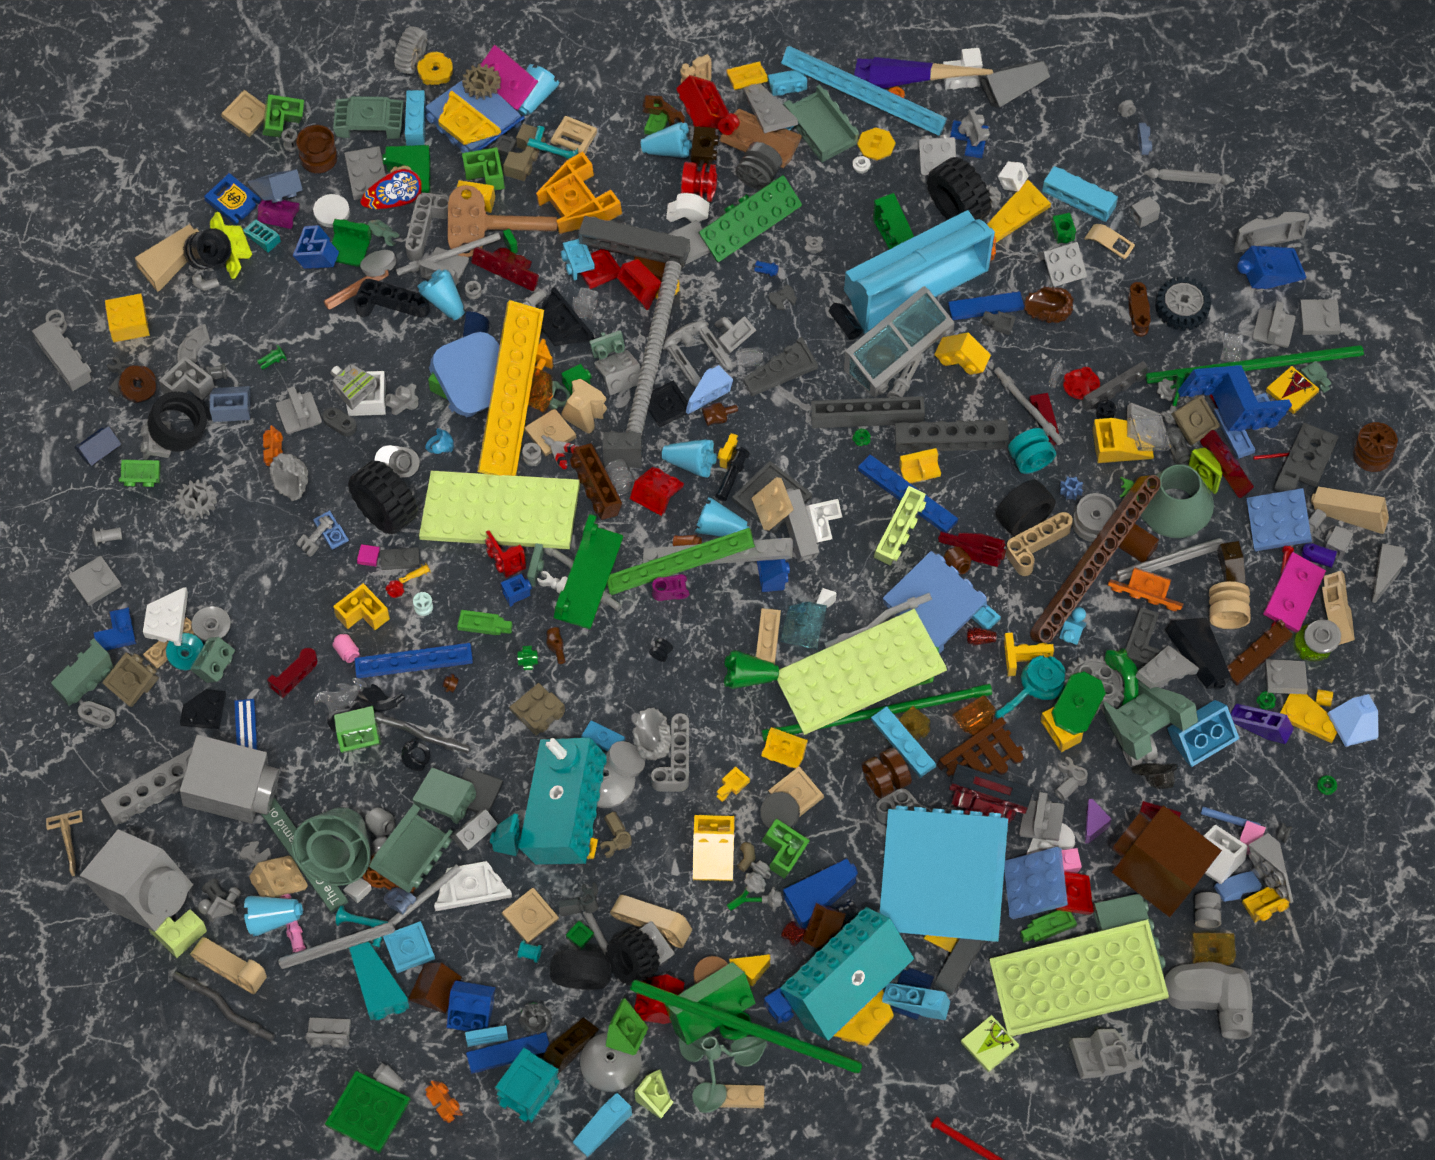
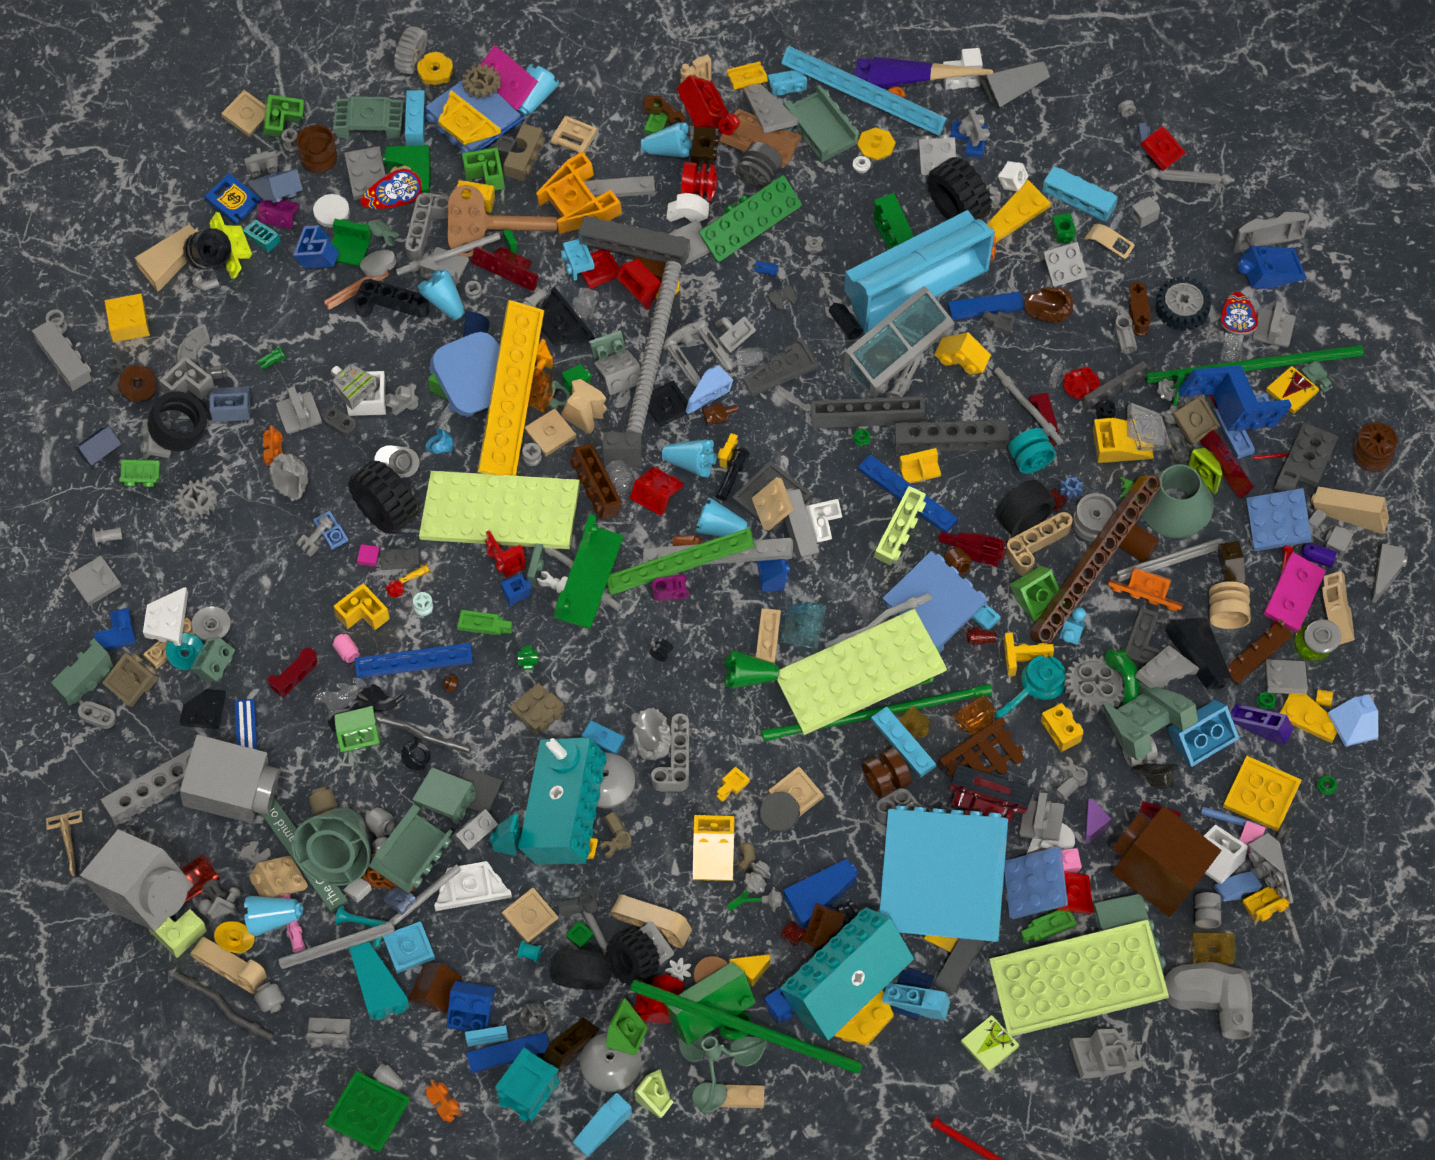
teal piece [527,126,578,159] -> none
piece [541,435,577,470] -> none
reddish brown piece [546,627,566,664] -> none
light grey tile [607,741,645,777] -> none
yellow bracket [761,727,808,769] -> none
bright green brick [762,819,810,879] -> none
white slope [816,588,836,614] -> none
green shield [1051,671,1106,735] -> none
light grey plate [1300,300,1340,335] -> none
none -> clear red brick [180,855,219,901]
none -> yellow dish [214,921,255,953]
none -> light grey hips [244,148,279,178]
none -> light grey head [254,982,285,1014]
none -> dark tan head [308,787,338,815]
none -> light grey plate [583,176,655,198]
none -> white plant [665,958,691,982]
none -> bright green slope [1009,566,1065,622]
none -> clear red wheel [1050,488,1068,512]
none -> light grey piece [1114,314,1137,354]
none -> red plate [1140,126,1186,171]
none -> shield [1221,291,1258,335]
none -> yellow plate [1223,756,1302,832]

